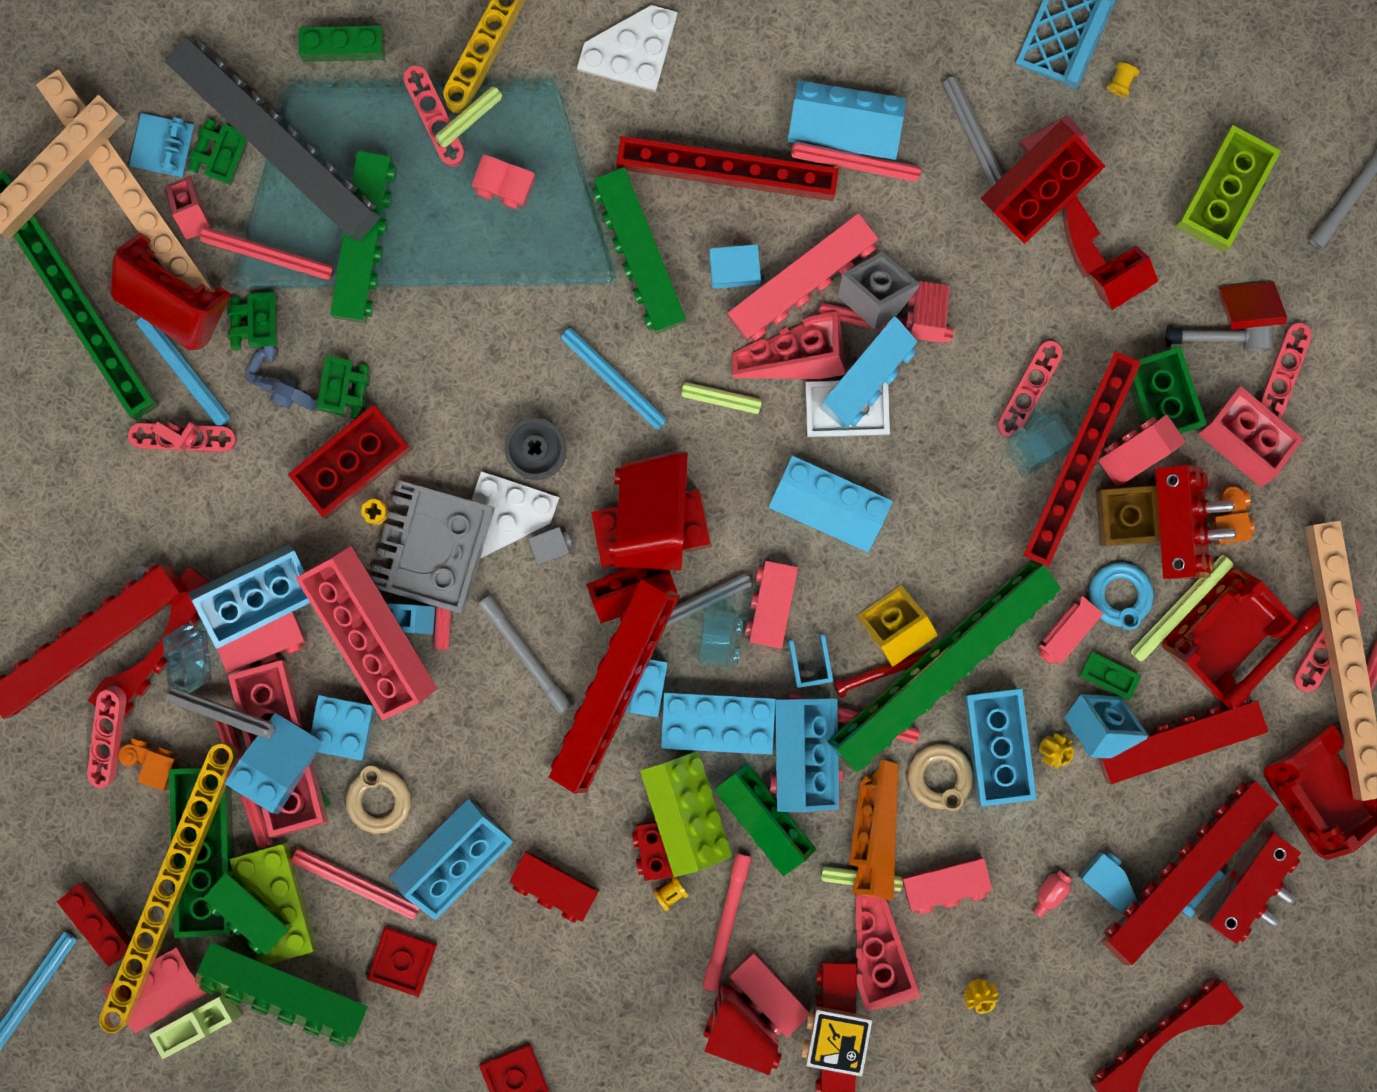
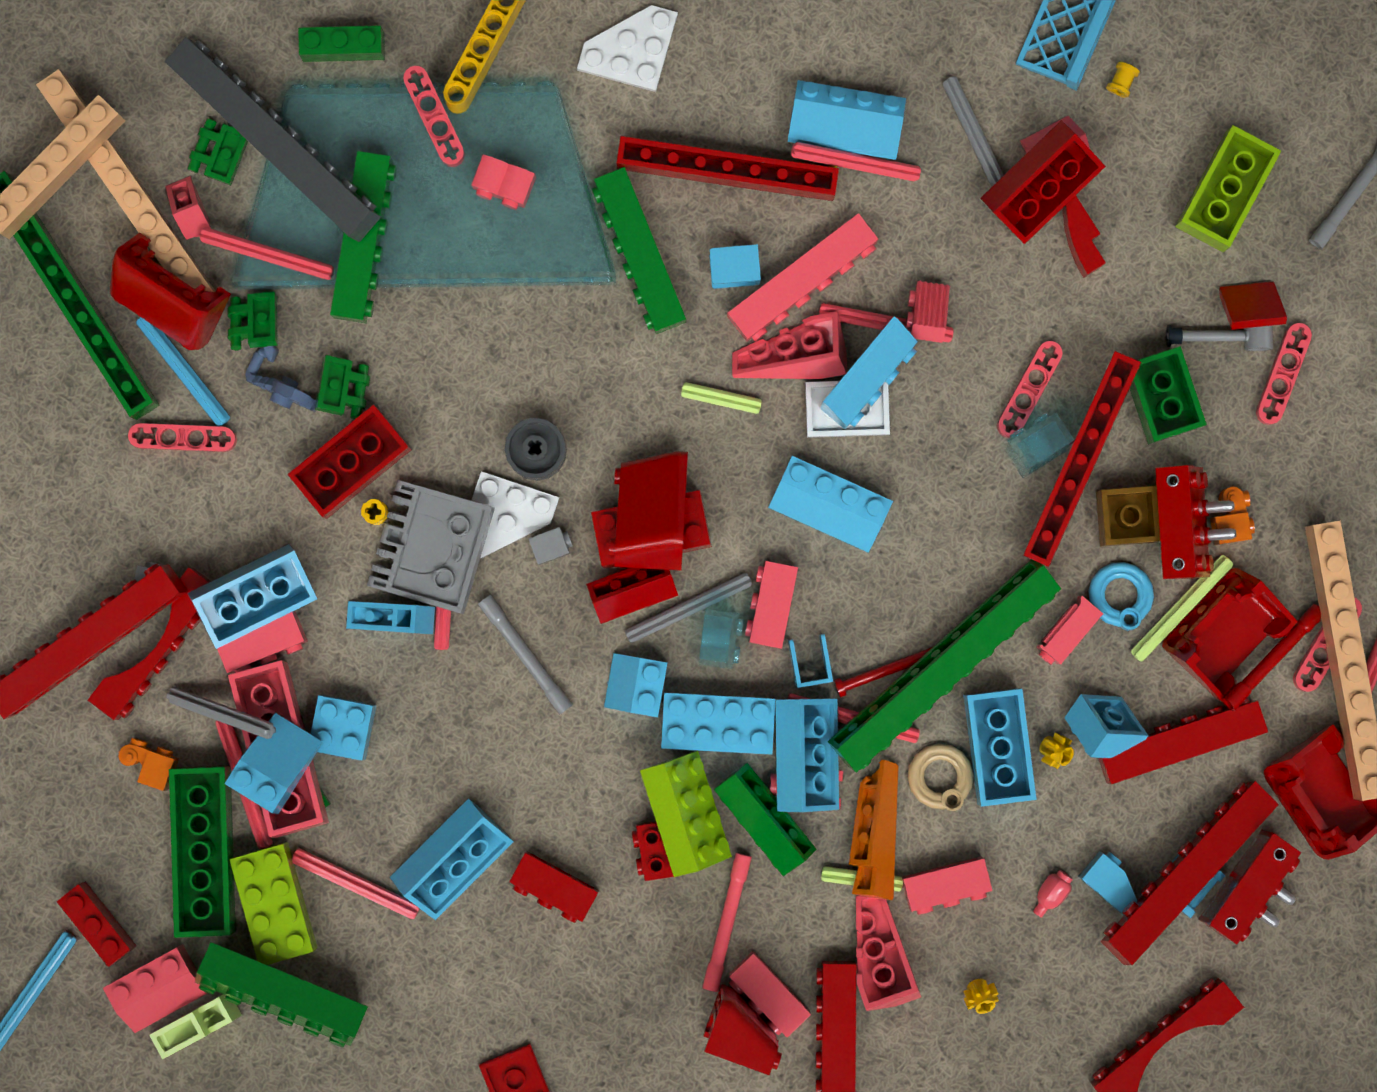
coral beam [87,686,126,788] -> none
yellow beam [99,743,238,1033] -> none
medium azure hinge [129,113,194,178] -> none
coral bracket [151,421,199,451] -> none
clear light blue brick [163,624,212,694] -> none
green brick [203,870,293,955] -> none
coral brick [296,546,438,720] -> none
tan piece [346,765,411,834] -> none
red tile [366,926,437,997] -> none
yellowish green axle [435,86,502,147] -> none
red brick [548,580,680,794] -> none
medium azure axle [561,328,667,430] -> none
yellow bush [652,877,689,912] -> none
piece [801,1006,872,1076] -> none
light grey slope [838,252,920,330] -> none
yellow slope [856,585,938,667] -> none
green plate [1078,652,1141,701] -> none
red brick [1090,245,1159,310] -> none
coral brick [1098,415,1186,487] -> none
coral slope [1198,386,1303,488] -> none

